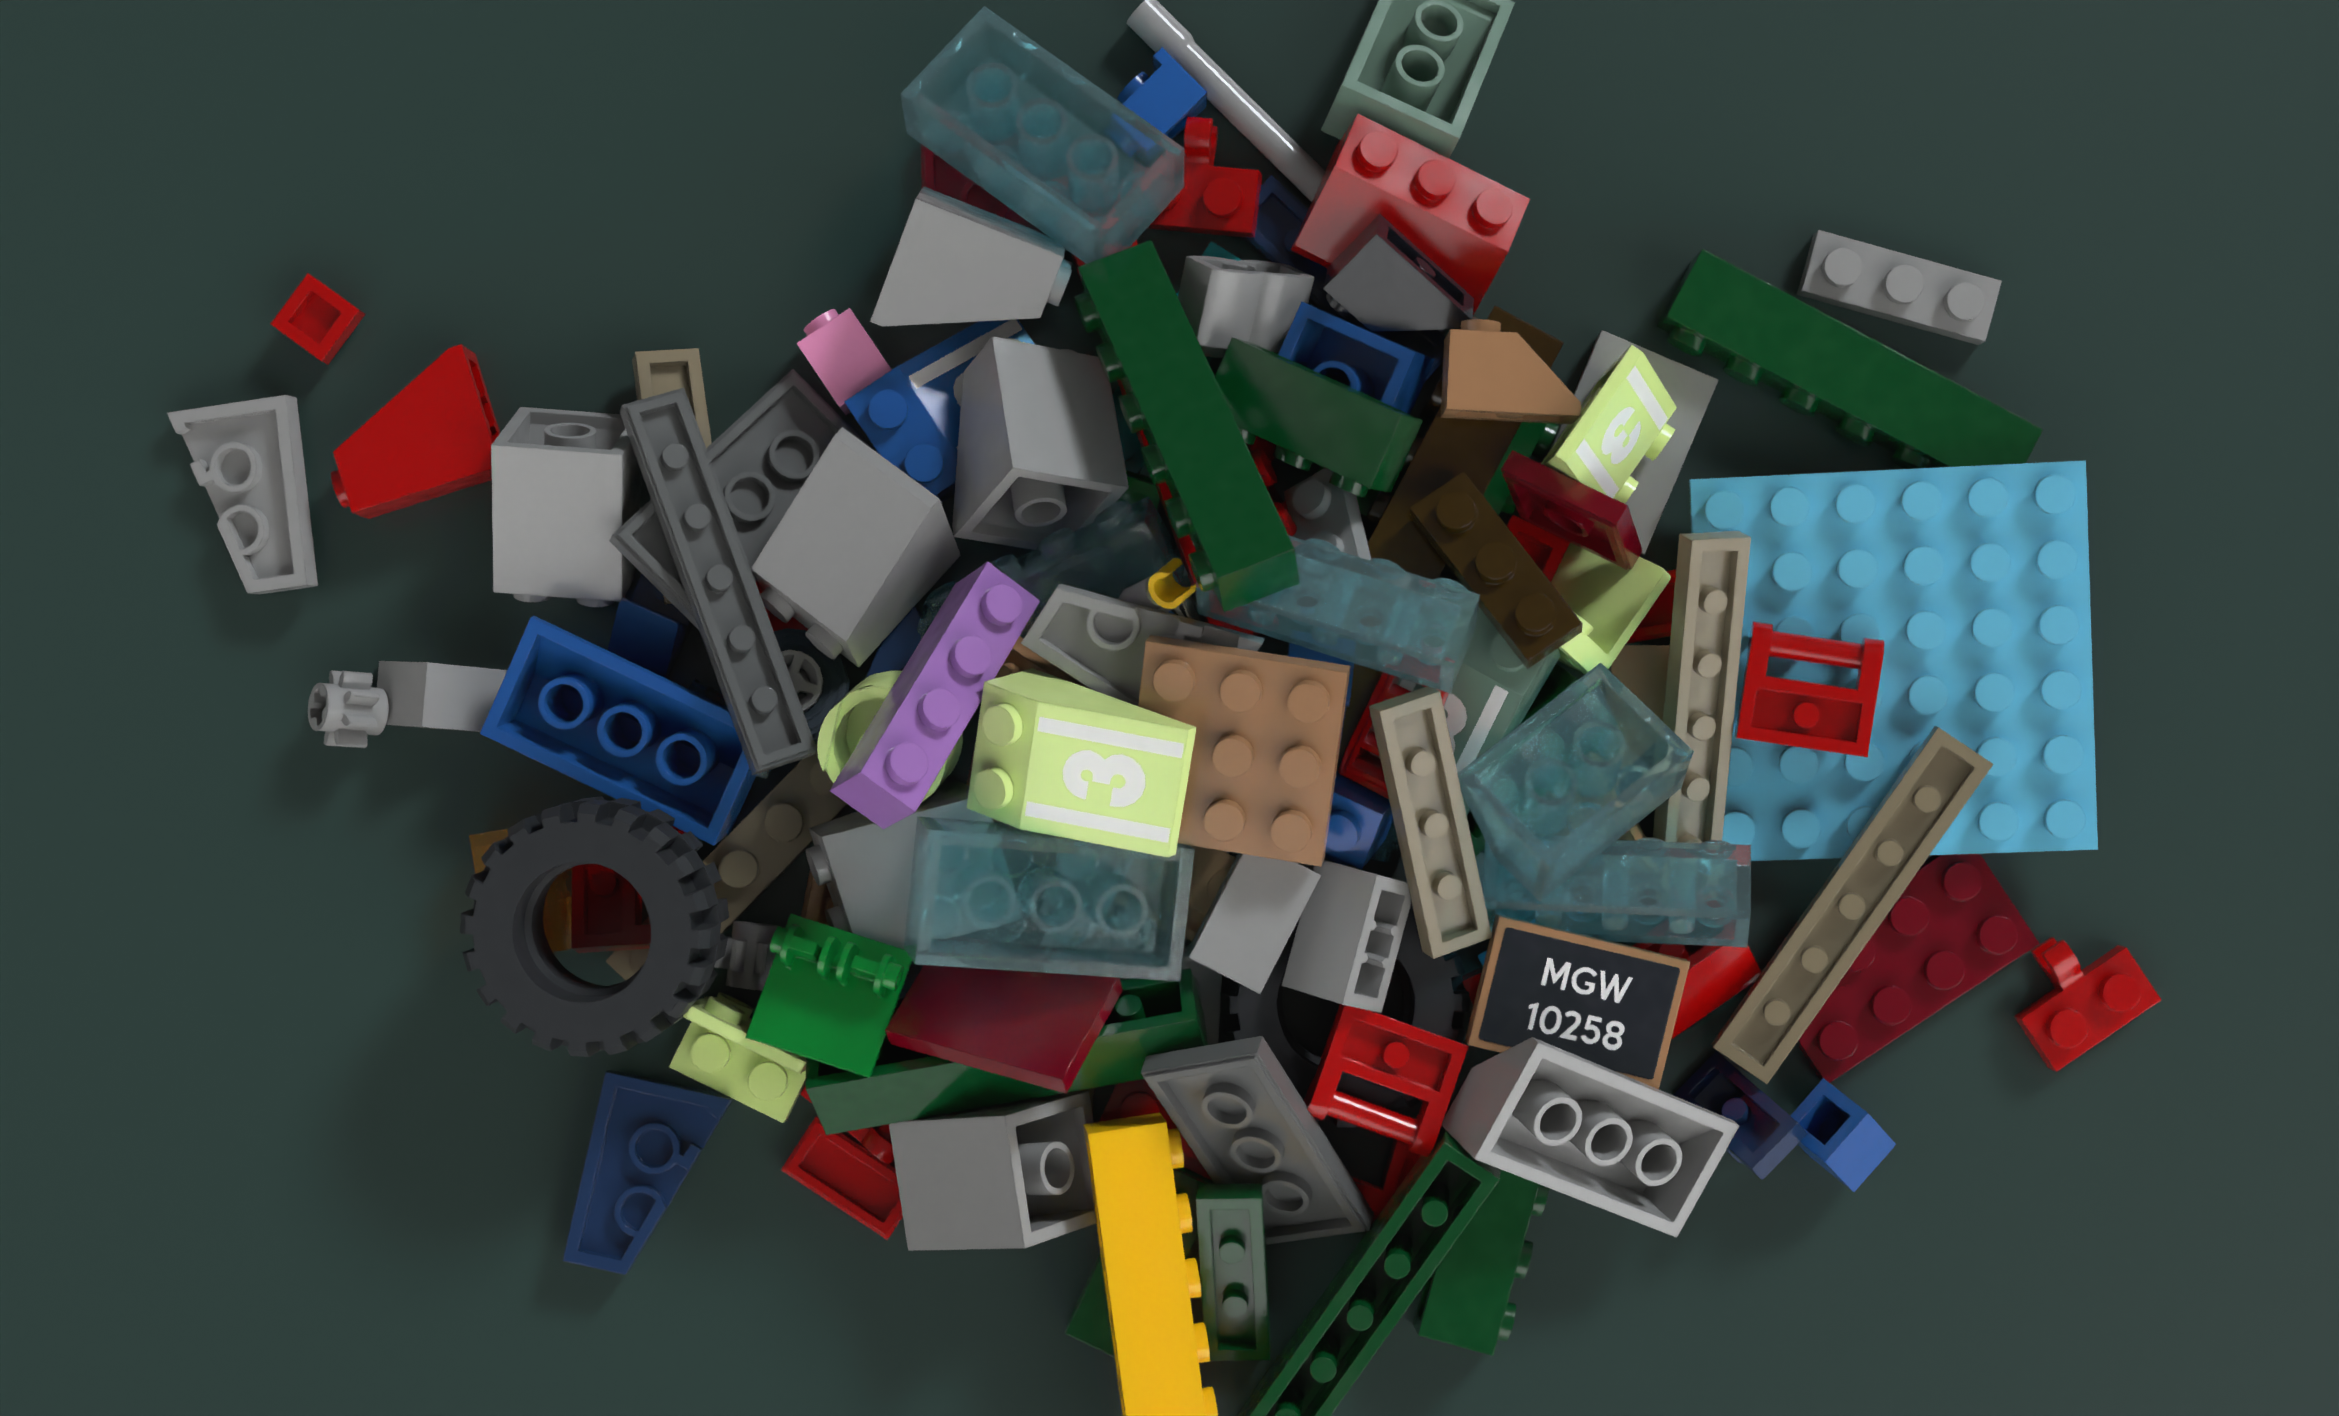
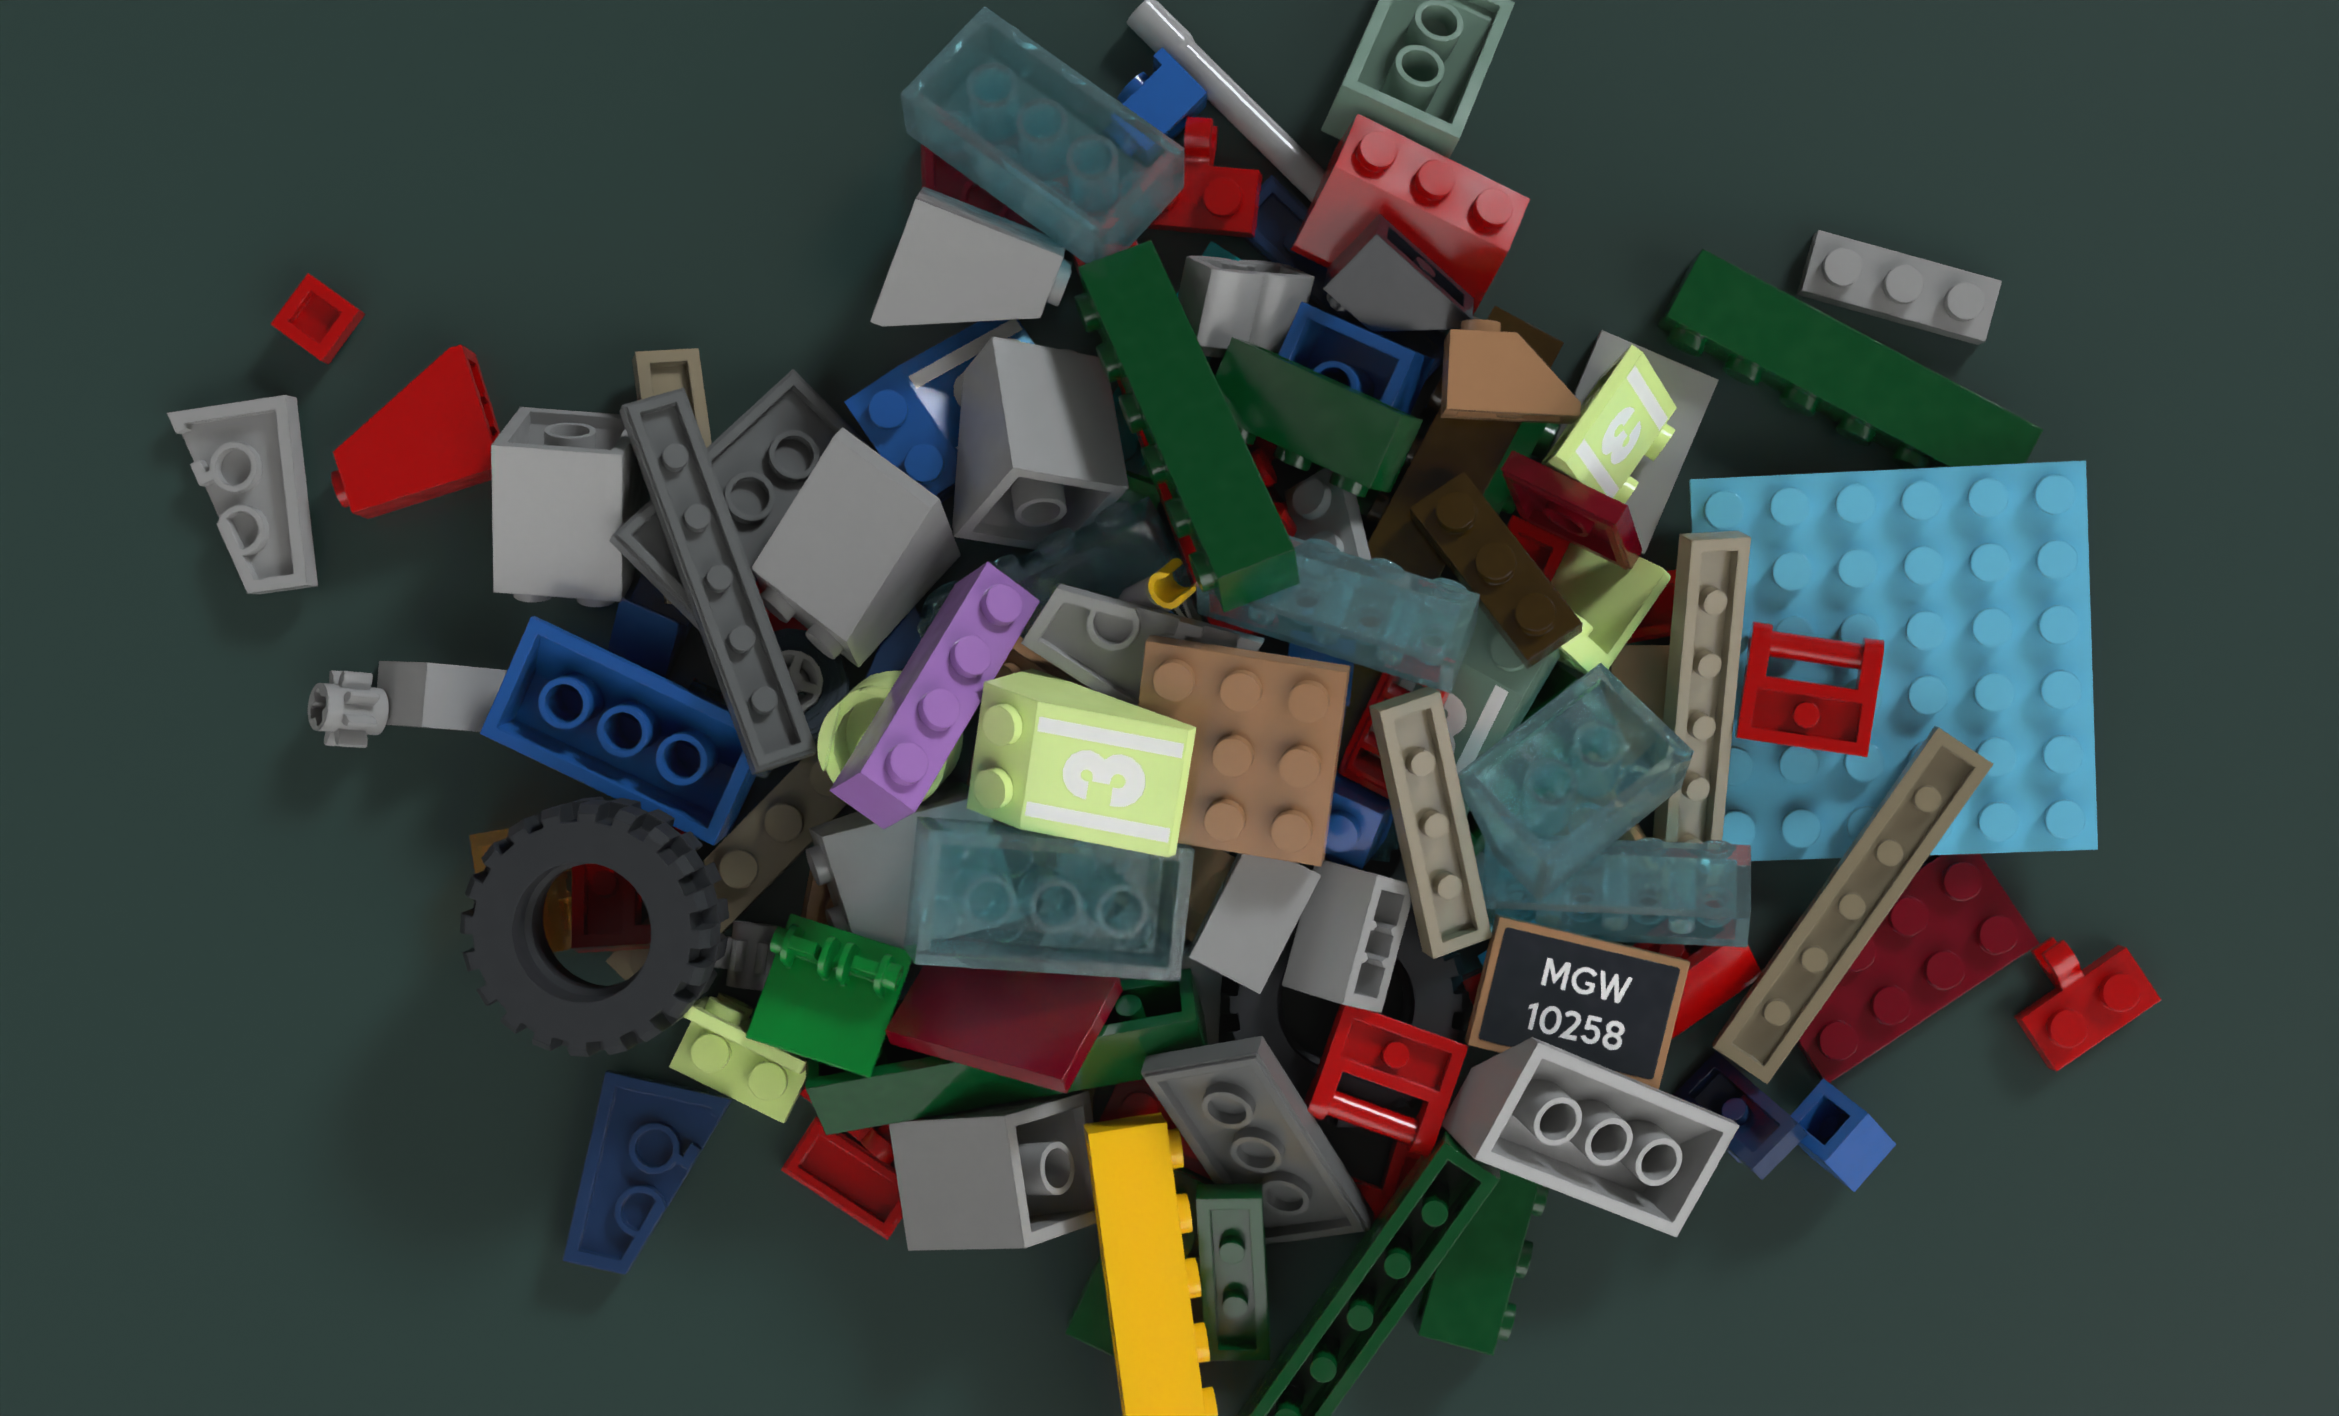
bright pink brick [796,308,892,415] -> none

